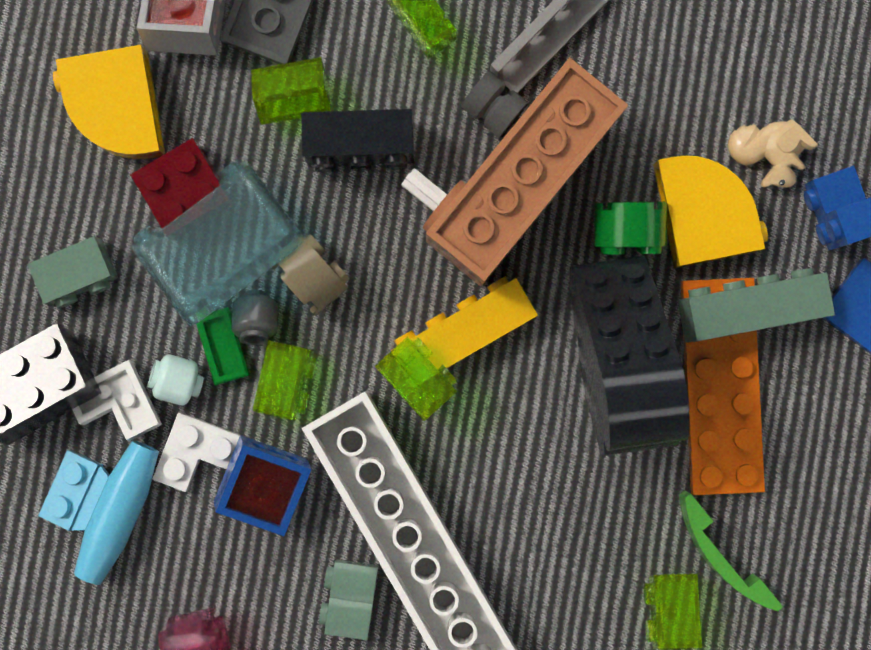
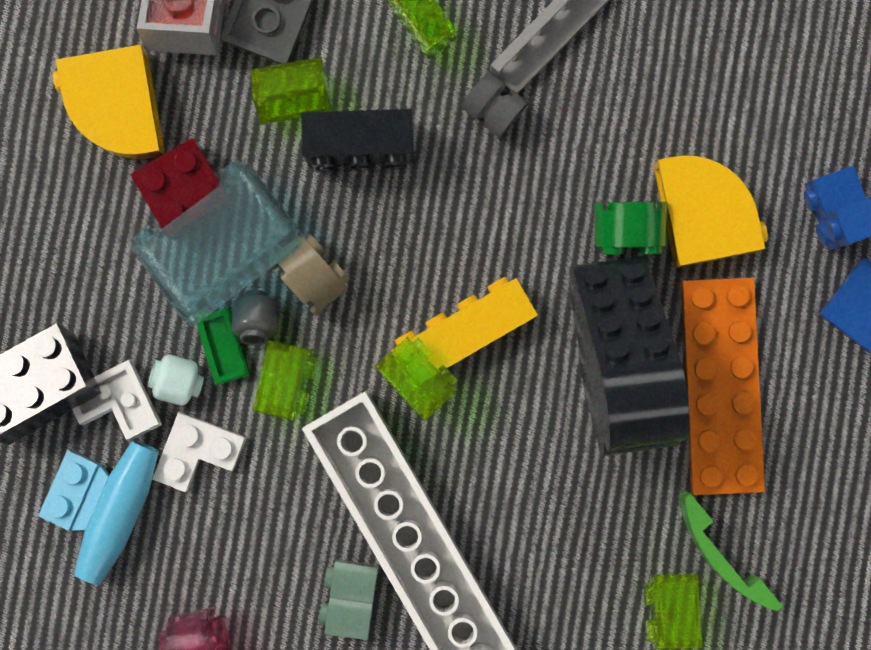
sand green brick [27,236,118,309] -> none
piece [214,435,312,536] -> none
nougat piece [401,57,628,287] -> none
sand green brick [677,268,835,342] -> none
tan animal [728,119,818,188] -> none

